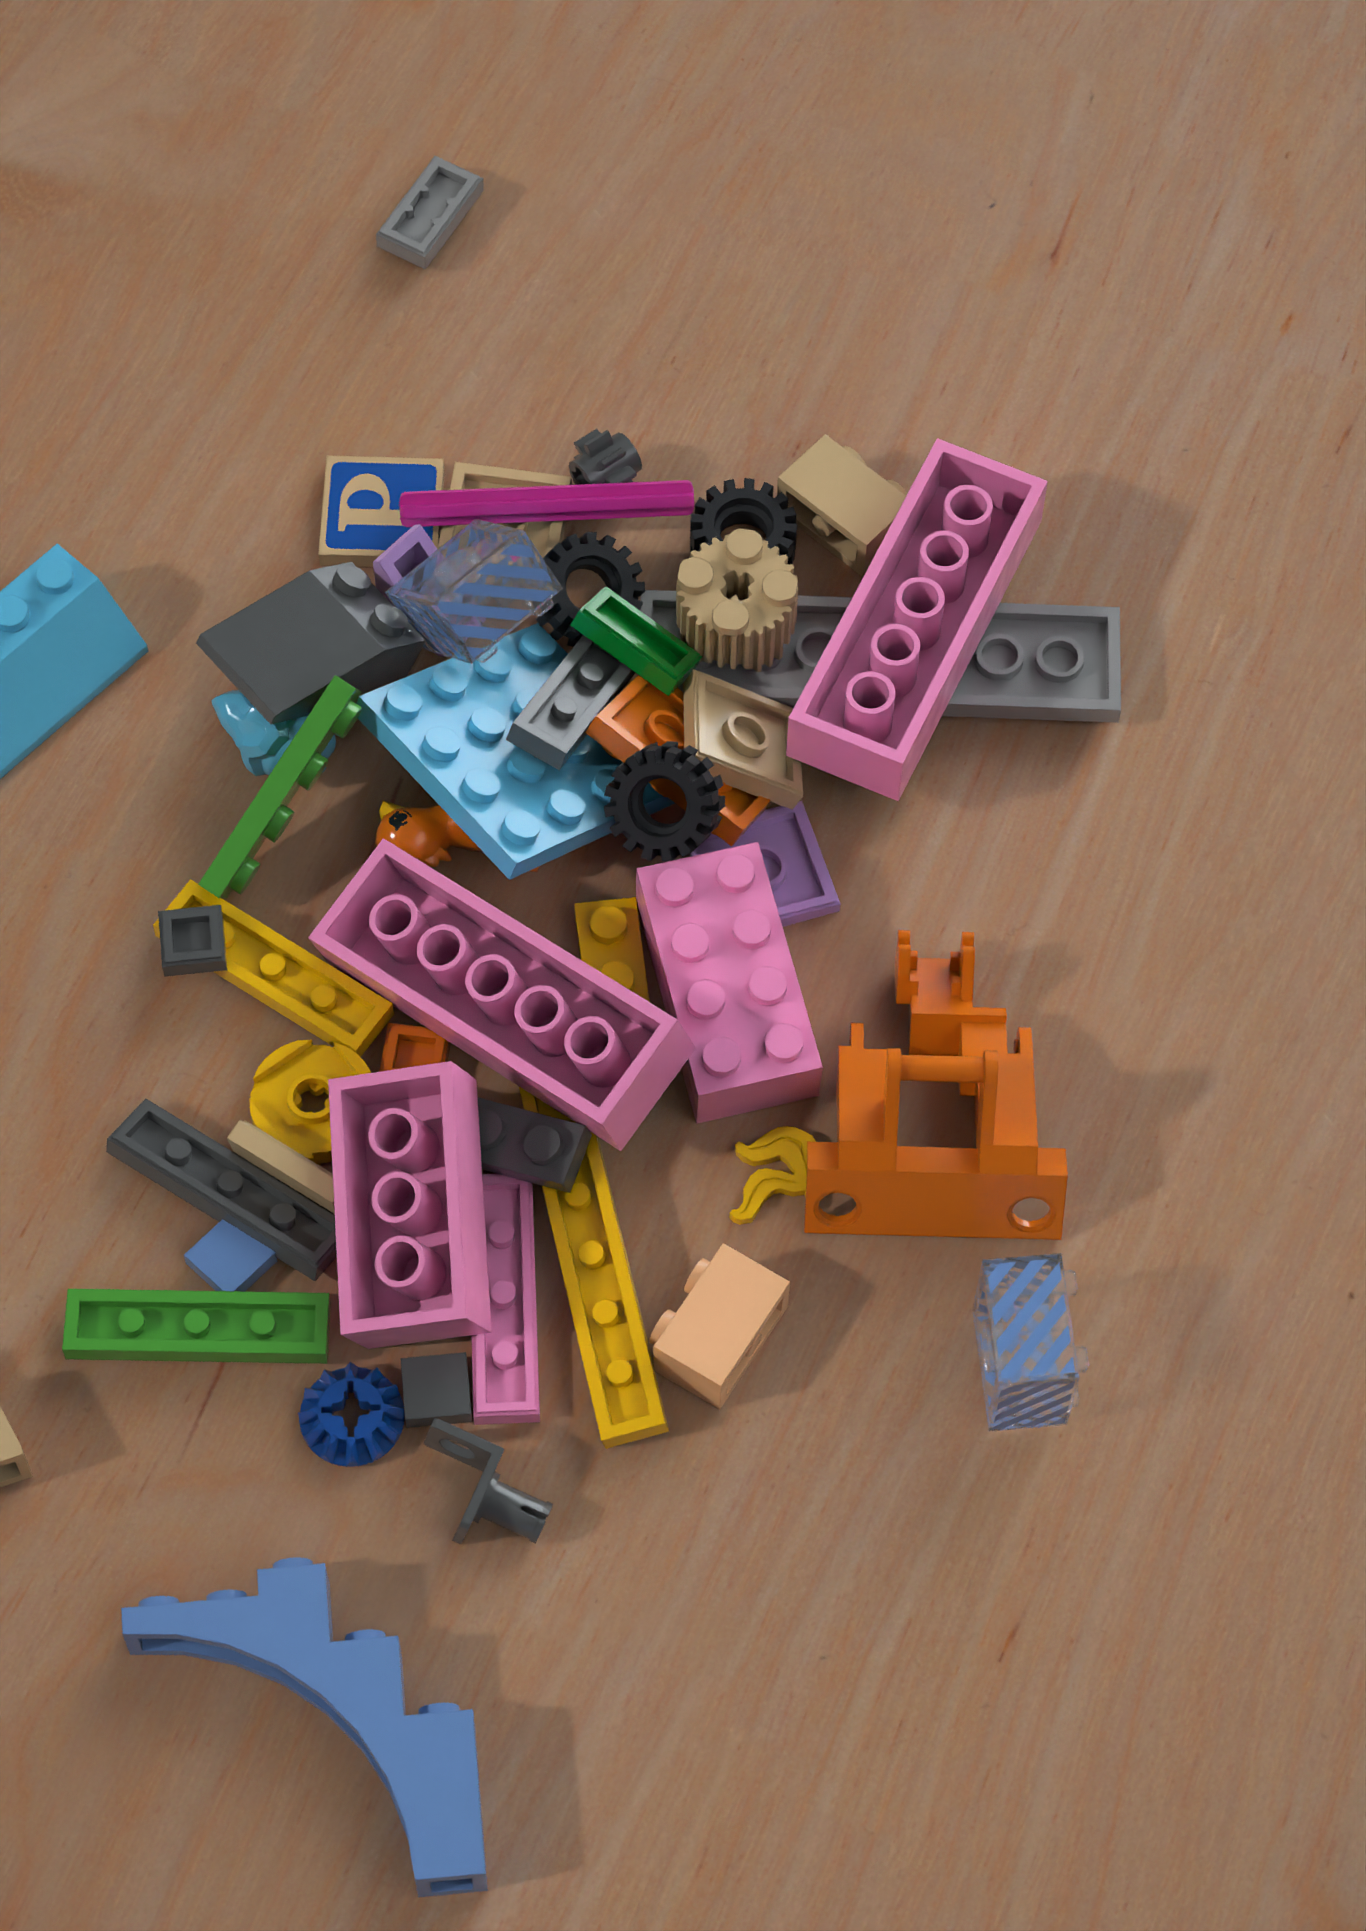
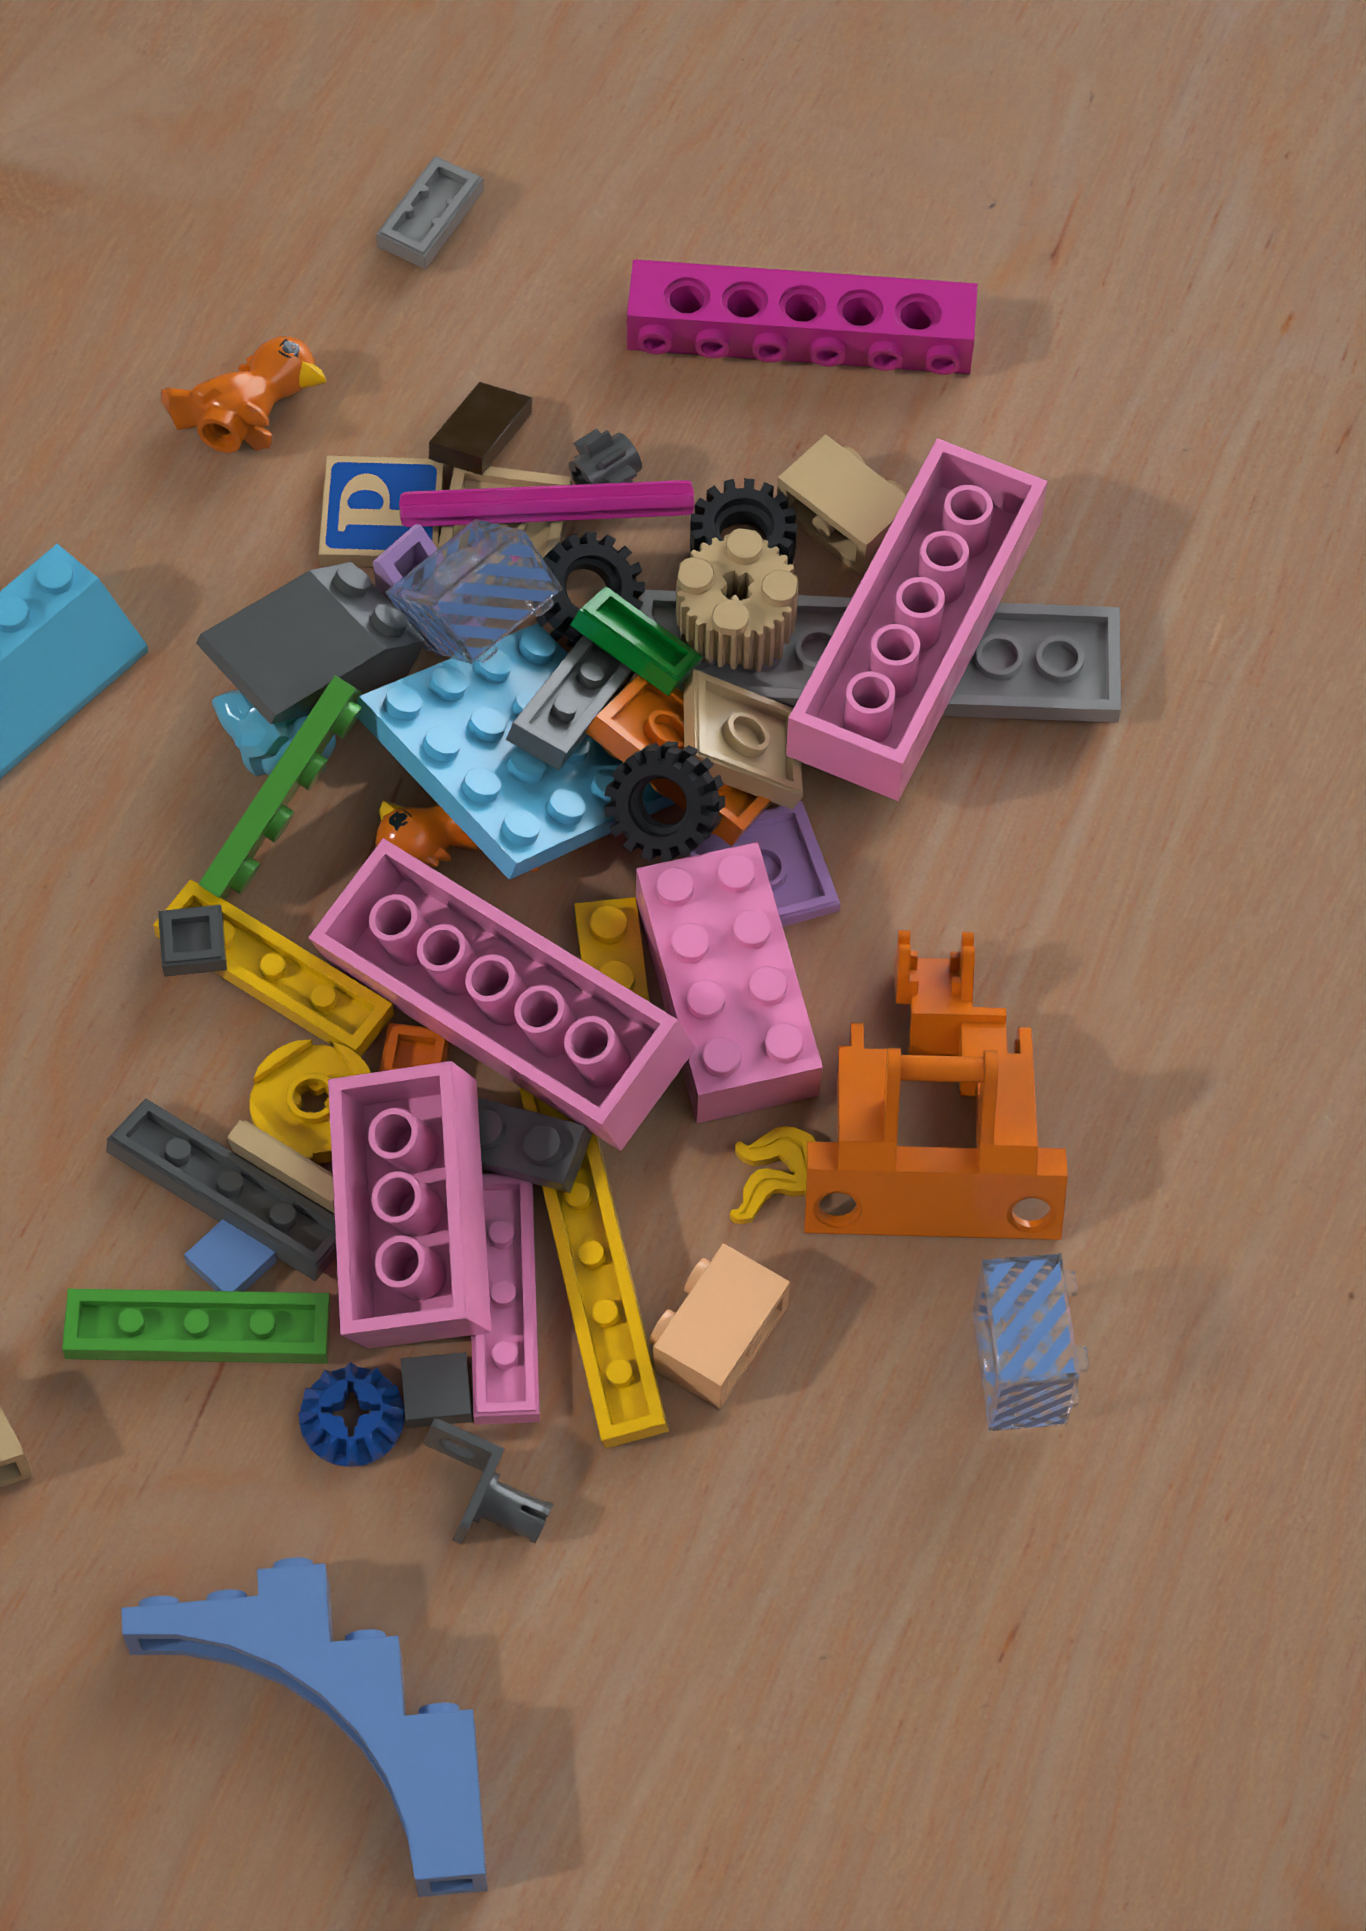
none -> orange animal [161,336,326,453]
none -> dark brown tile [429,382,532,475]
none -> dark pink brick [627,259,978,375]

